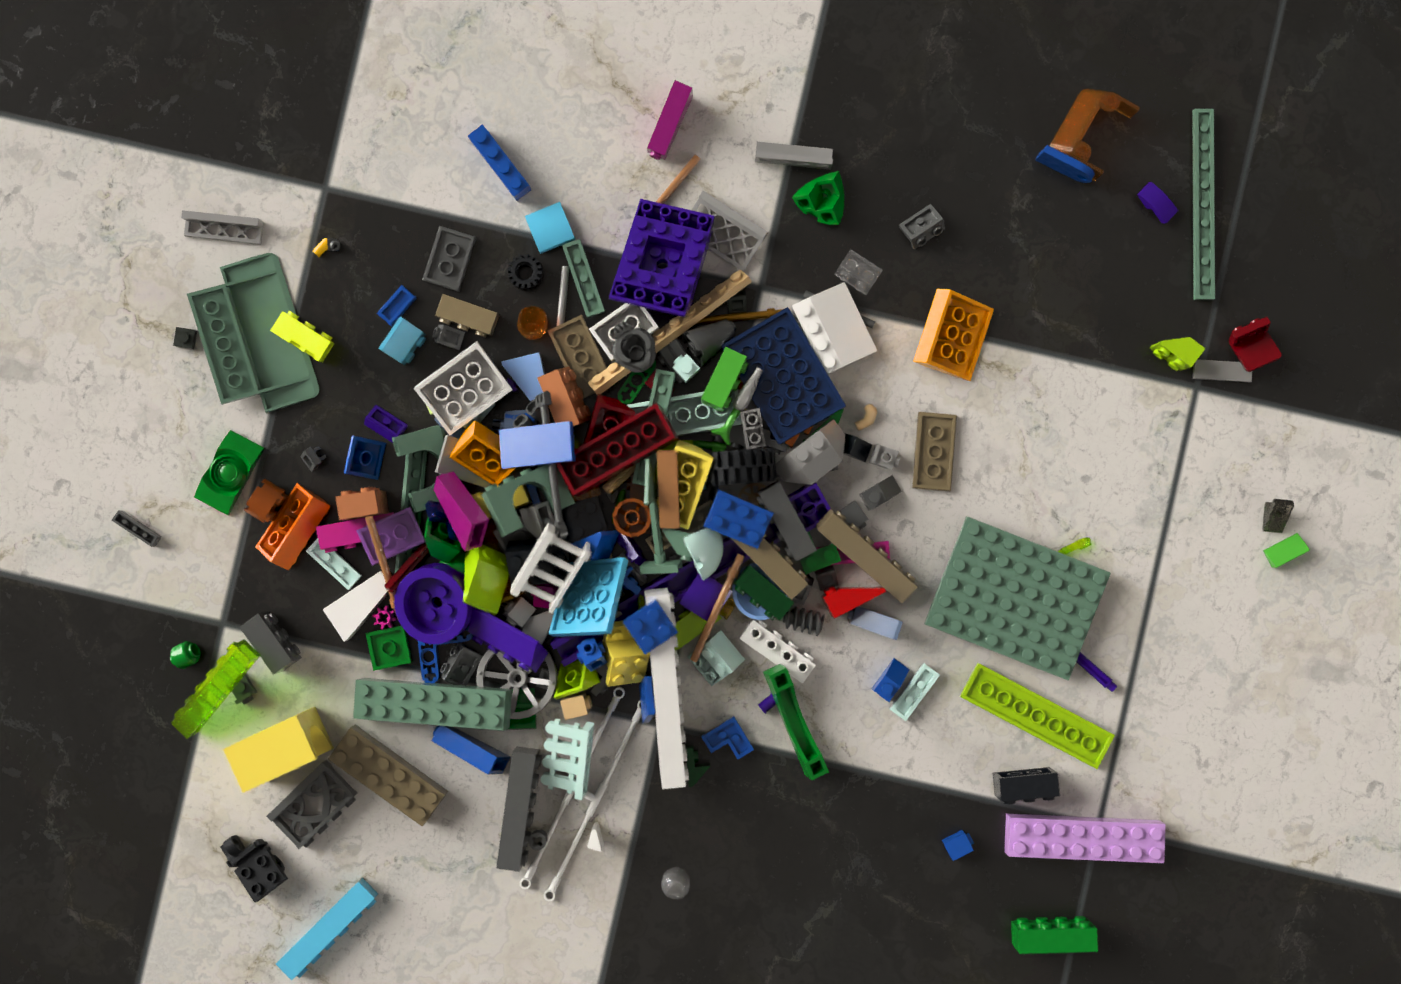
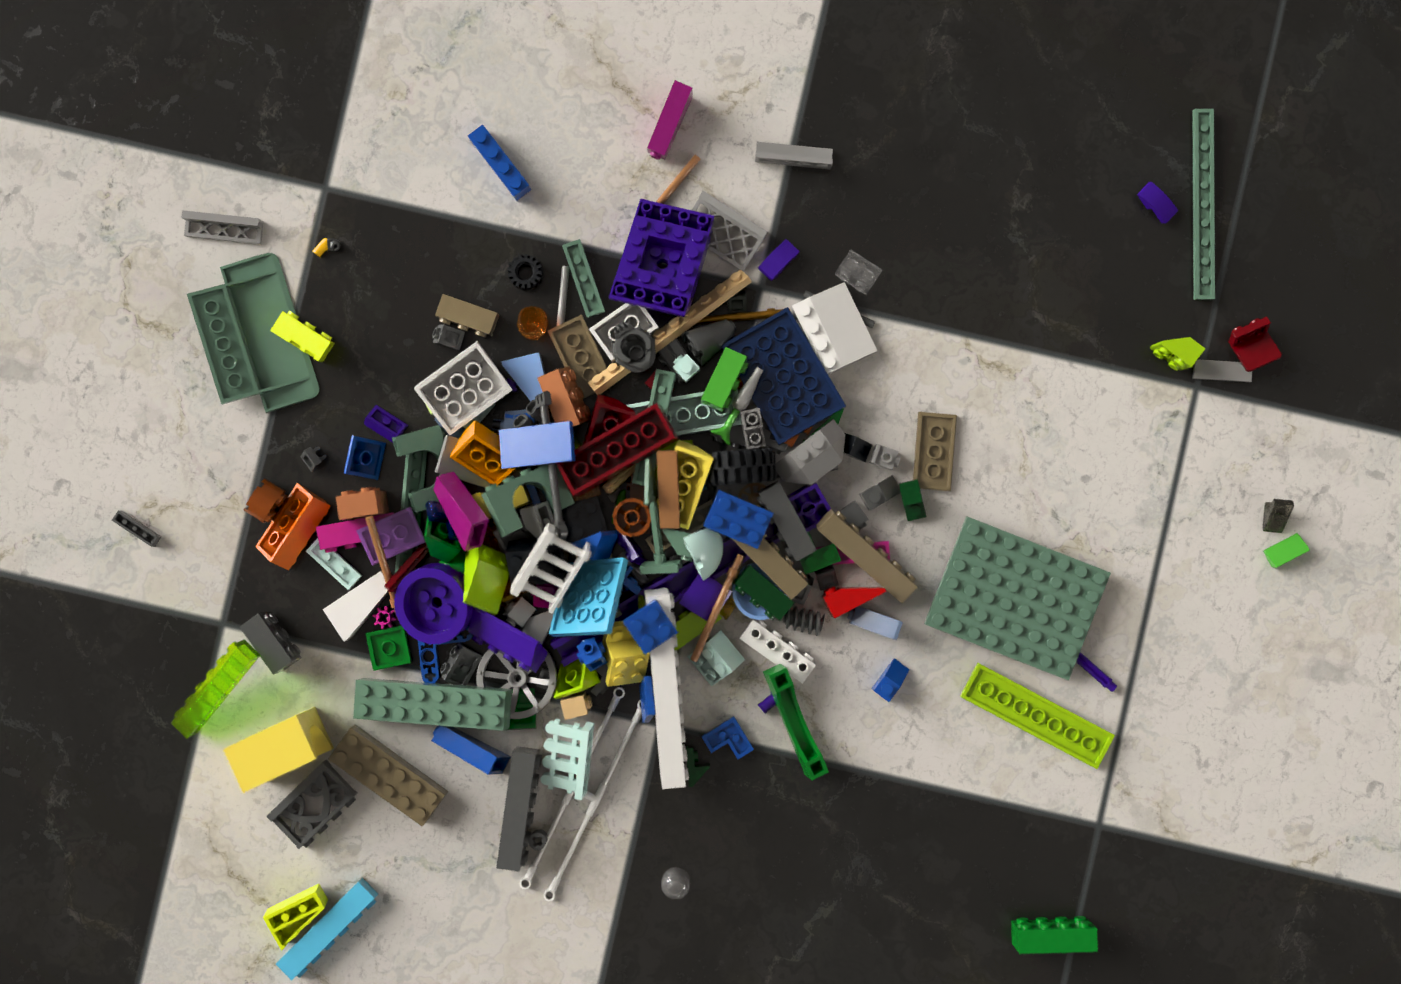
green head [170,641,201,669] -> none
pearl dark grey plate [173,327,197,349] -> none
green slope [194,430,265,515] -> none
black plate [220,835,288,903] -> none
dark grey bracket [227,673,257,705] -> none
blue tile [377,285,417,326] -> none
medium azure slope [378,316,426,365] -> none
dark grey tile [422,226,477,292] -> none
medium azure slope [525,202,575,254] -> none
white slope [587,822,604,852] -> none
green beam [618,361,656,405] -> none
bright green piece [692,440,727,452] -> none
green brick [792,171,844,225] -> none
tan arm [855,404,877,431] -> none
light aqua plate [890,663,940,721] -> none
dark grey bracket [899,204,945,249] -> none
light orange slope [913,289,994,381] -> none
blue brick [942,830,974,861] -> none
black brick [992,767,1060,804] -> none
lavender brick [1005,814,1166,863] -> none
blue tile [1036,145,1095,183] -> none
clear orange windscreen [1049,89,1140,181] -> none
clear neon green piece [1057,537,1092,555] -> none
none -> neon yellow wedge [263,884,328,951]
none -> dark purple slope [758,239,800,281]
none -> dark green slope [899,479,927,521]

